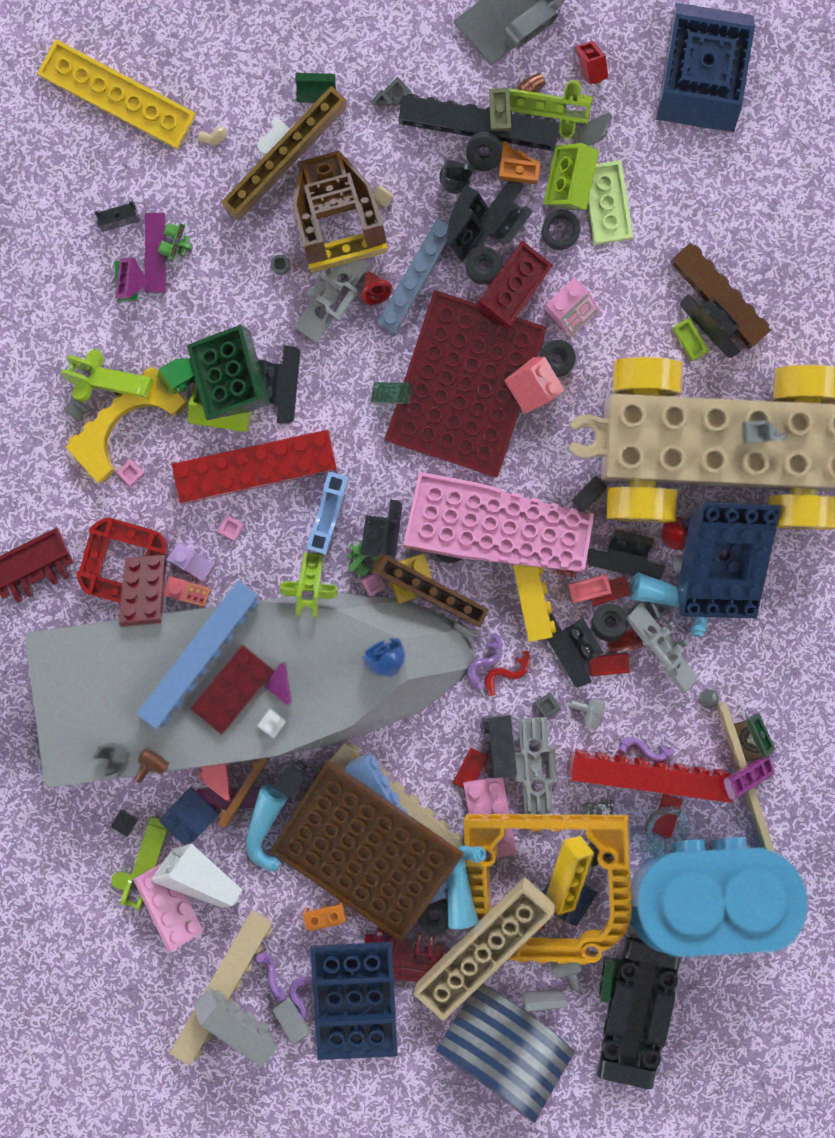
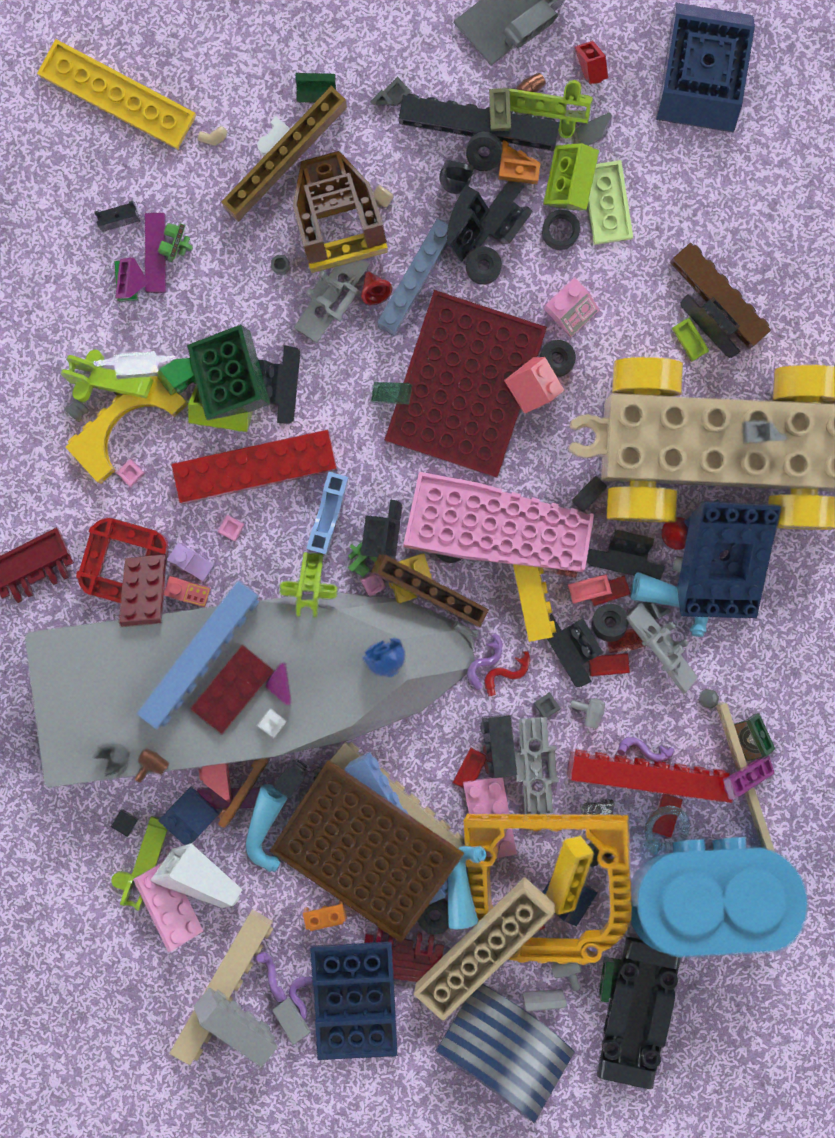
dark red plate [477,240,553,327] -> none
none -> clear plate [94,351,174,379]

